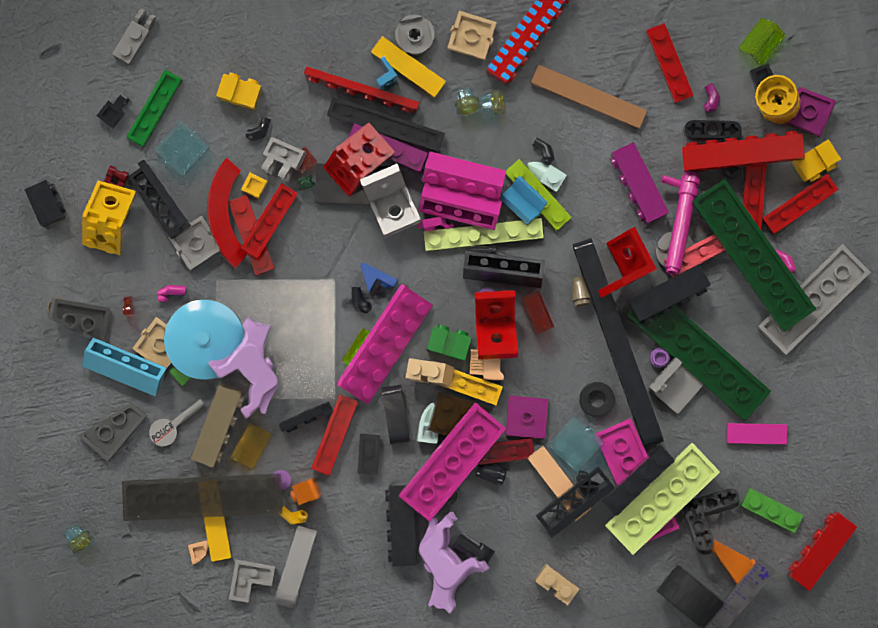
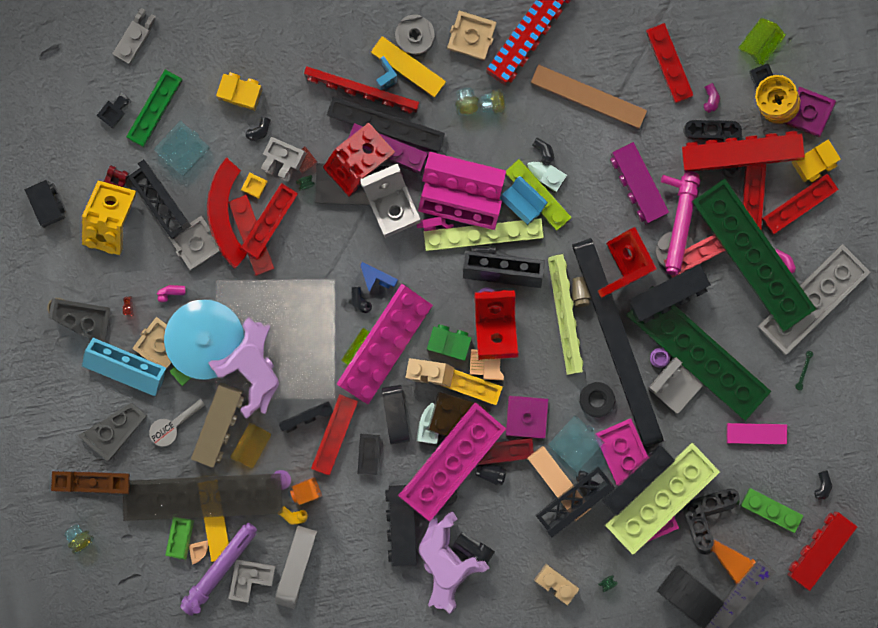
clear red brick [520,290,555,335] -> none
none -> reddish brown slope [51,471,130,494]
none -> bright green plate [165,516,194,560]
none -> medium lavender cylinder [180,523,257,616]
none -> yellowish green plate [548,254,583,375]
none -> clear green bush [598,574,618,593]
none -> clear green hinge [795,351,814,390]
none -> black arm [814,470,832,500]

